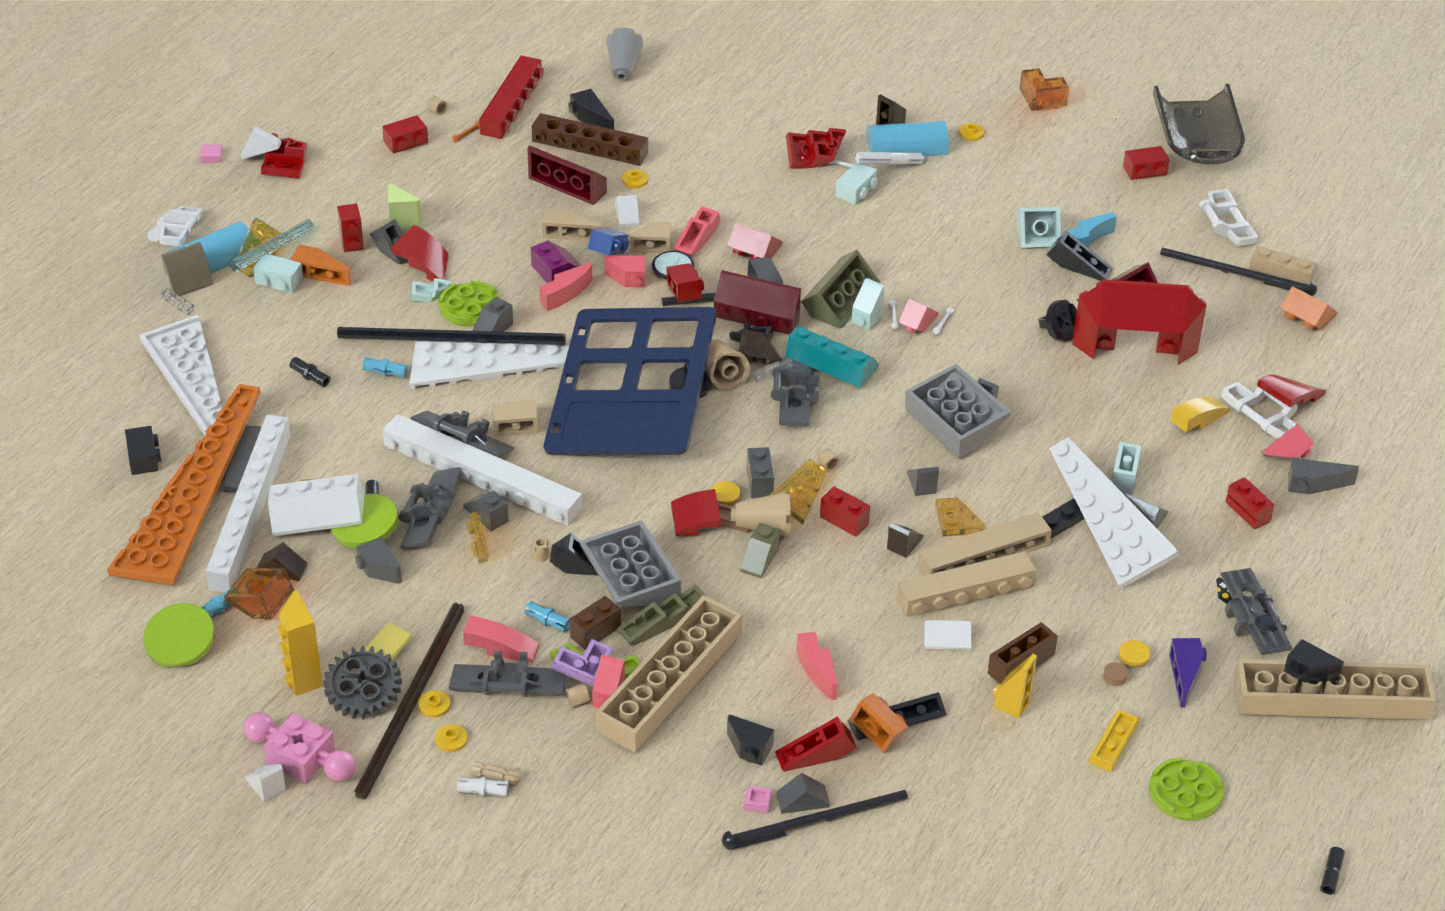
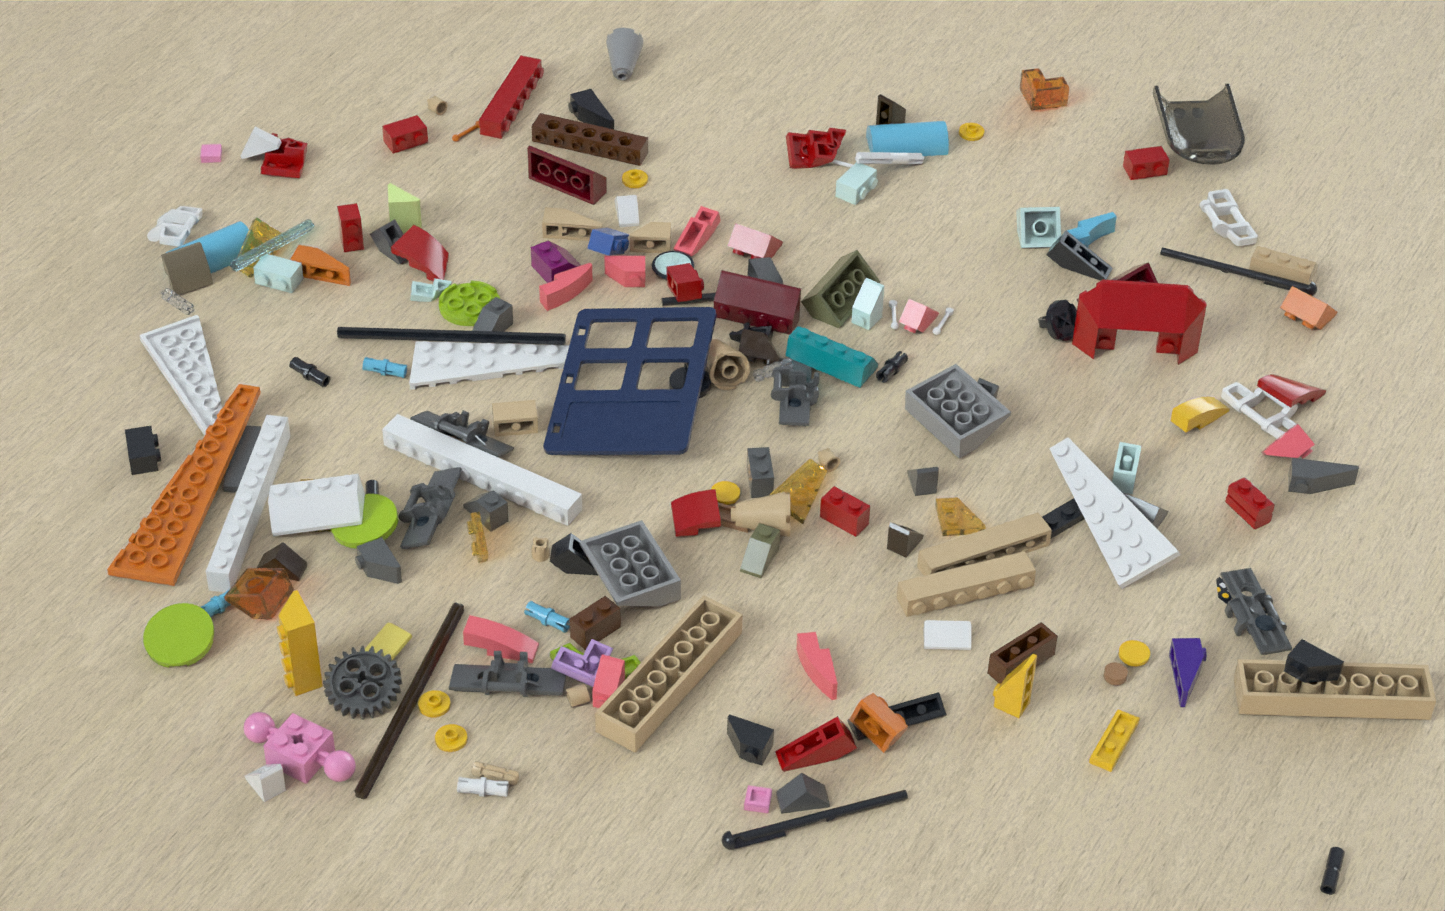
olive slope [617,584,707,645] -> none
lime tile [1149,757,1224,821] -> none
none -> black pin [876,351,908,383]

